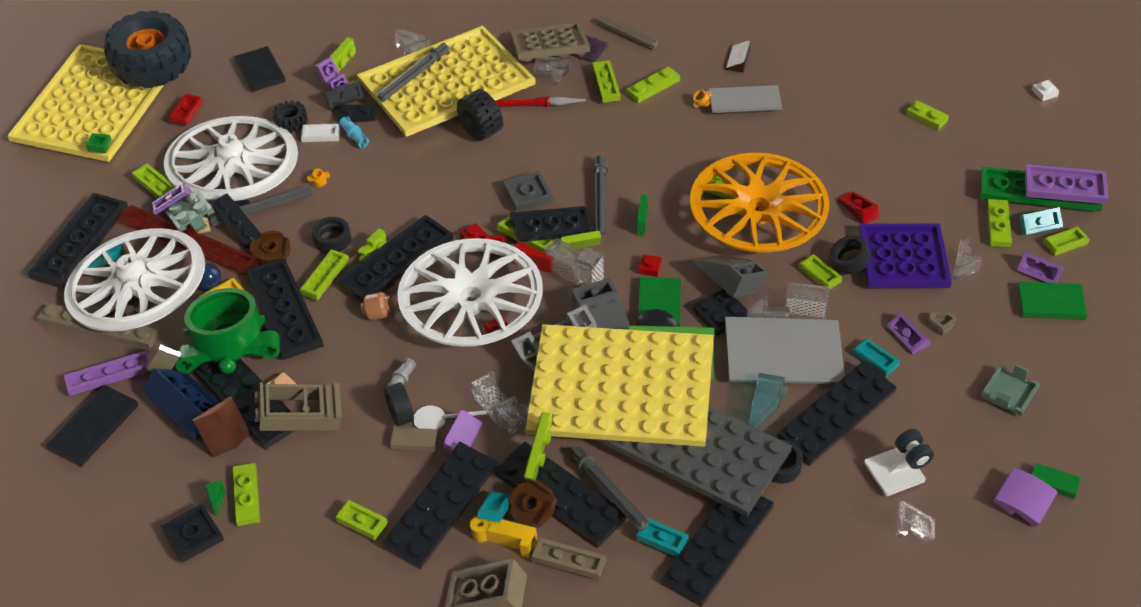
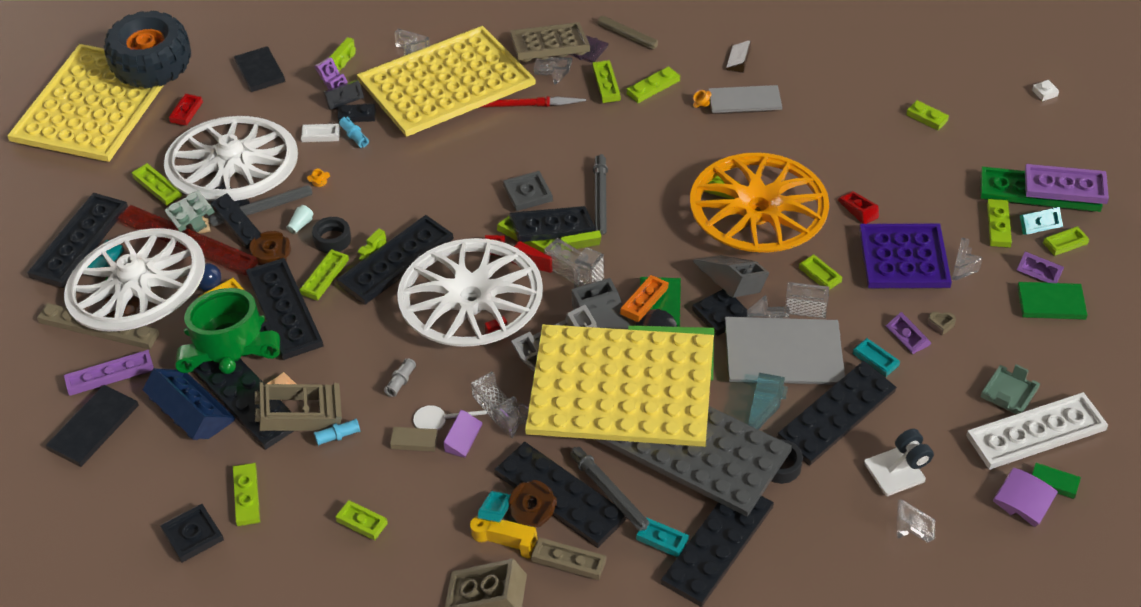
green plate [86,133,112,153] -> none
dark tan slope [147,345,181,372] -> none
medium lavender slope [152,183,192,215] -> none
copper slope [192,397,251,457] -> none
green slope [205,480,226,515] -> none
black tyre [273,100,308,133] -> none
nougat head [360,292,393,321] -> none
dark grey axle [377,43,449,102] -> none
black plate [382,441,497,569] -> none
black tyre [384,382,414,426] -> none
black tyre [457,89,503,141] -> none
red plate [460,223,487,239] -> none
lime plate [524,412,553,482] -> none
green tile [637,194,648,236] -> none
red plate [638,254,662,277] -> none
black tyre [830,235,871,275] -> none
none -> light aqua cone [286,205,314,234]
none -> medium azure pin [314,419,360,446]
none -> orange plate [620,275,669,322]
none -> white plate [966,392,1108,470]

